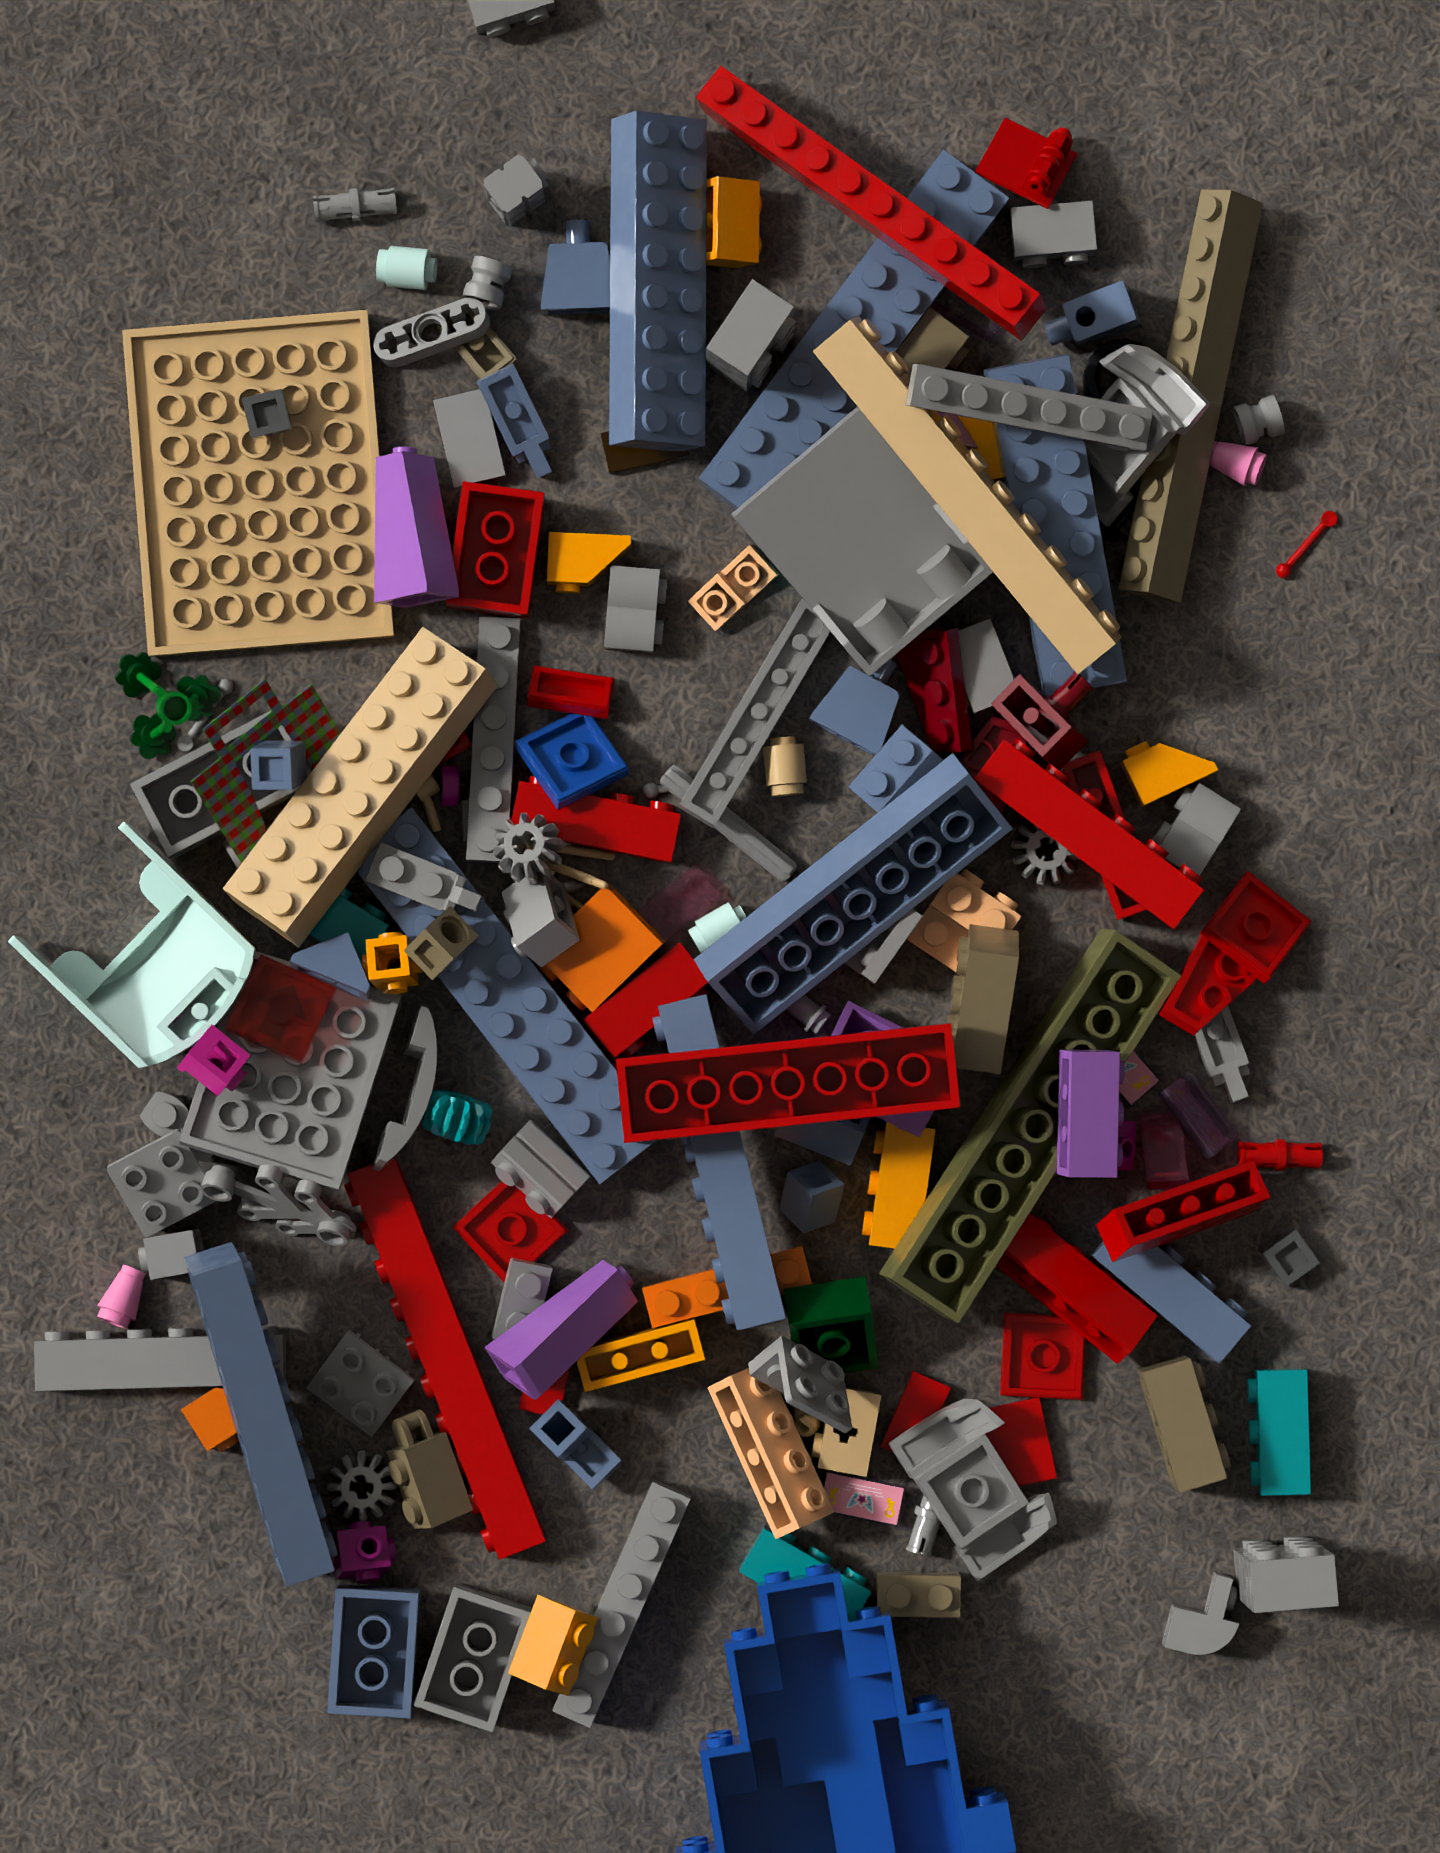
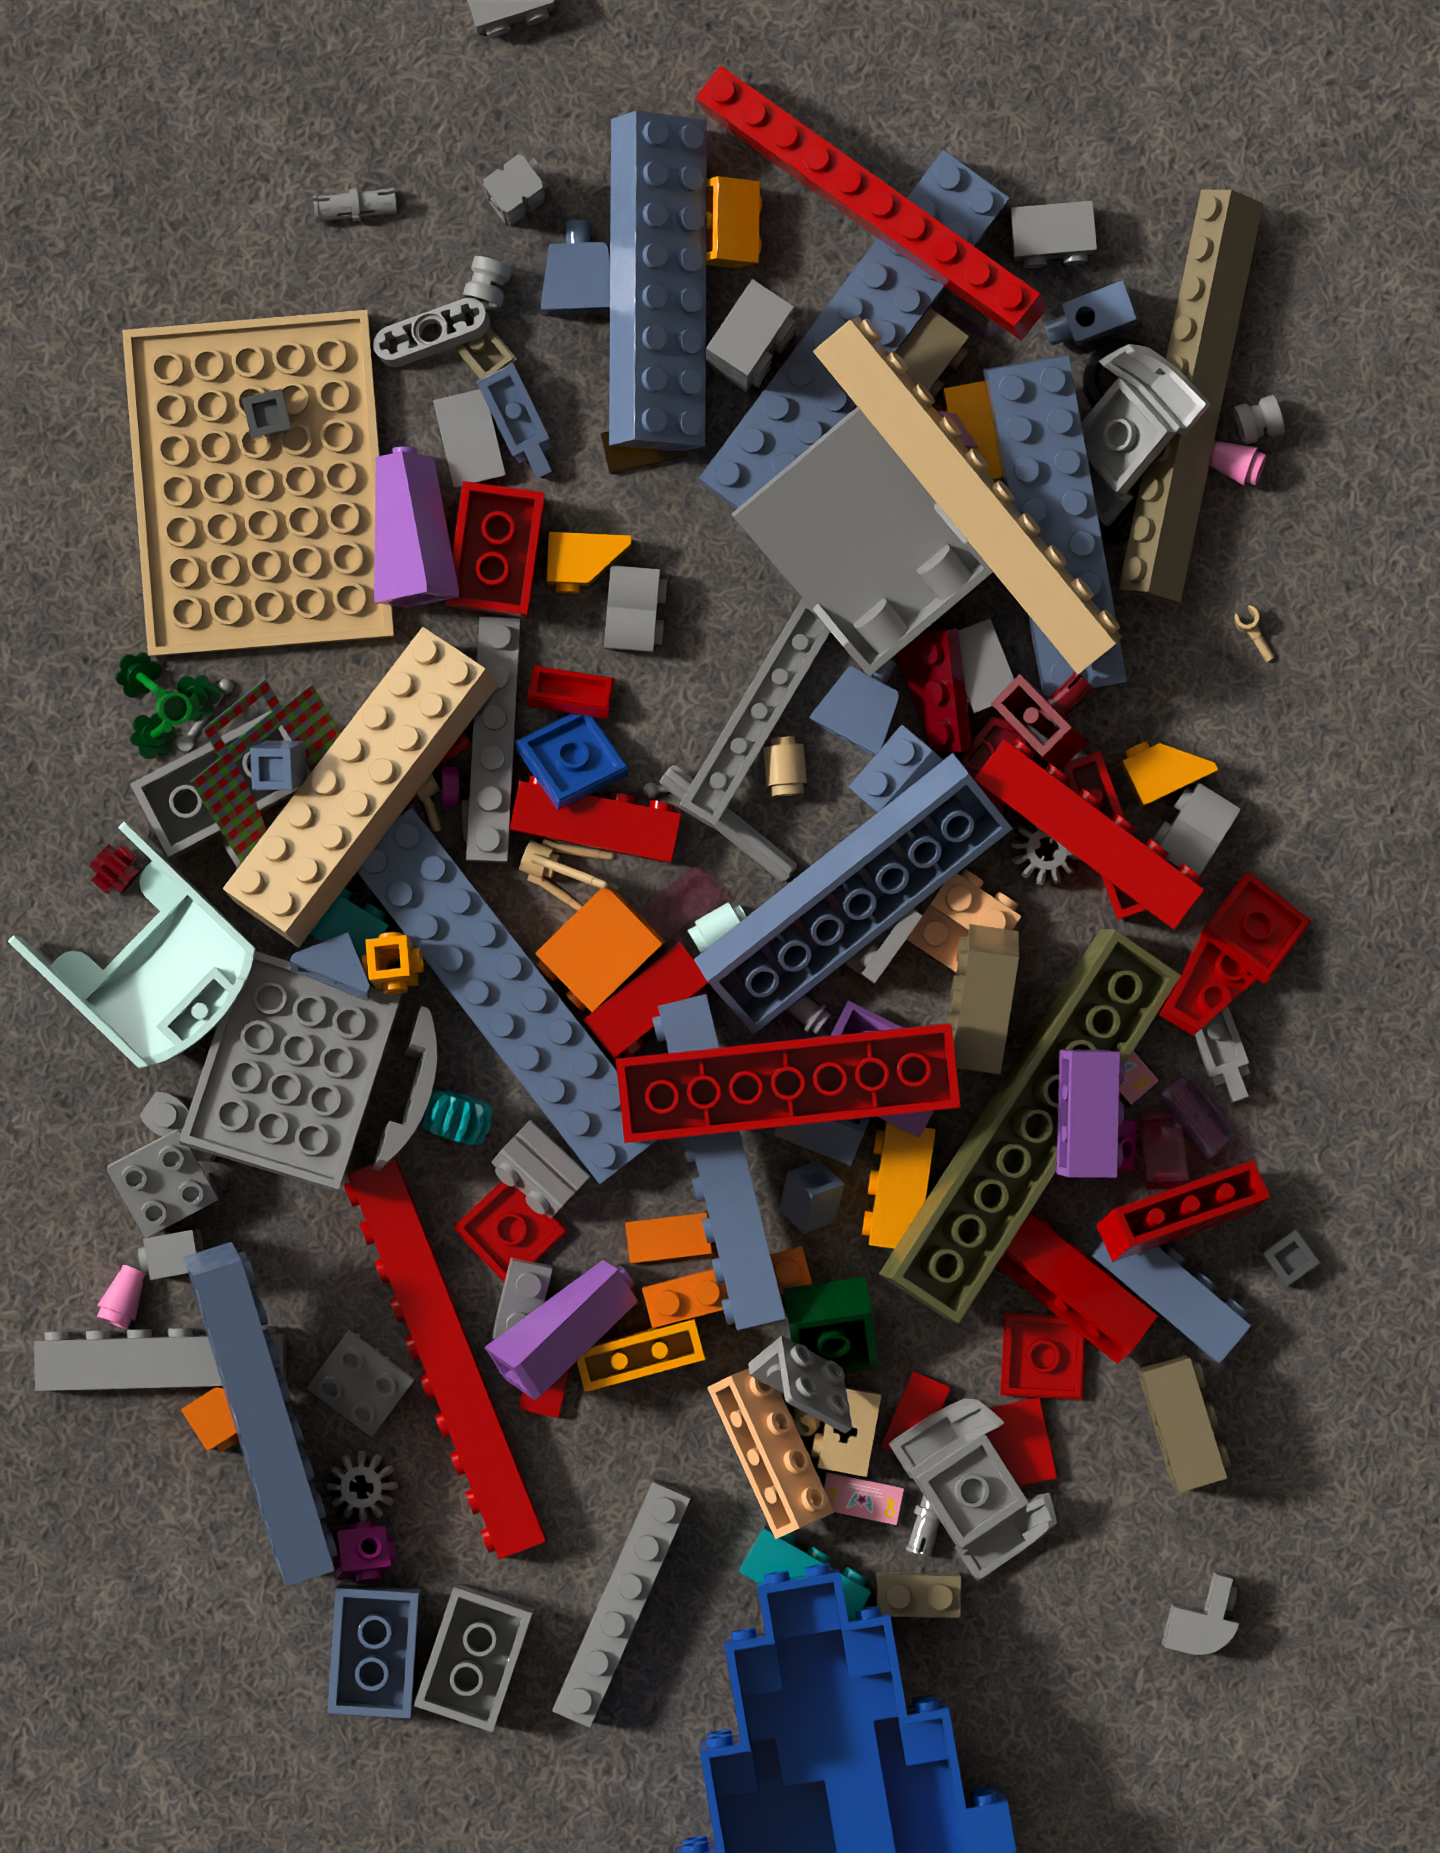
dark pink brick [177,1024,251,1096] -> none
light grey plant [200,1164,357,1246] -> none
clear red tile [226,954,337,1065] -> none
light grey hinge [365,842,482,912] -> none
light aqua brick [376,246,437,290] -> none
dark tan brick [387,1409,473,1529] -> none
dark tan brick [404,906,479,981] -> none
light grey gear [493,813,565,884] -> none
light grey brick [502,872,580,968] -> none
light orange brick [508,1595,598,1696] -> none
sand blue brick [529,1399,624,1491] -> none
light nougat slope [688,544,779,631] -> none
light grey plate [905,364,1153,451] -> none
red hinge [975,117,1078,209] -> none
light grey brick [1233,1535,1339,1613] -> none
red pin [1237,1139,1323,1171] -> none
teal brick [1246,1368,1311,1496] -> none
red hinge [1276,511,1338,579] -> none
none -> dark red gear [89,844,141,894]
none -> orange tile [625,1212,712,1263]
none -> tan hand [1235,605,1275,662]

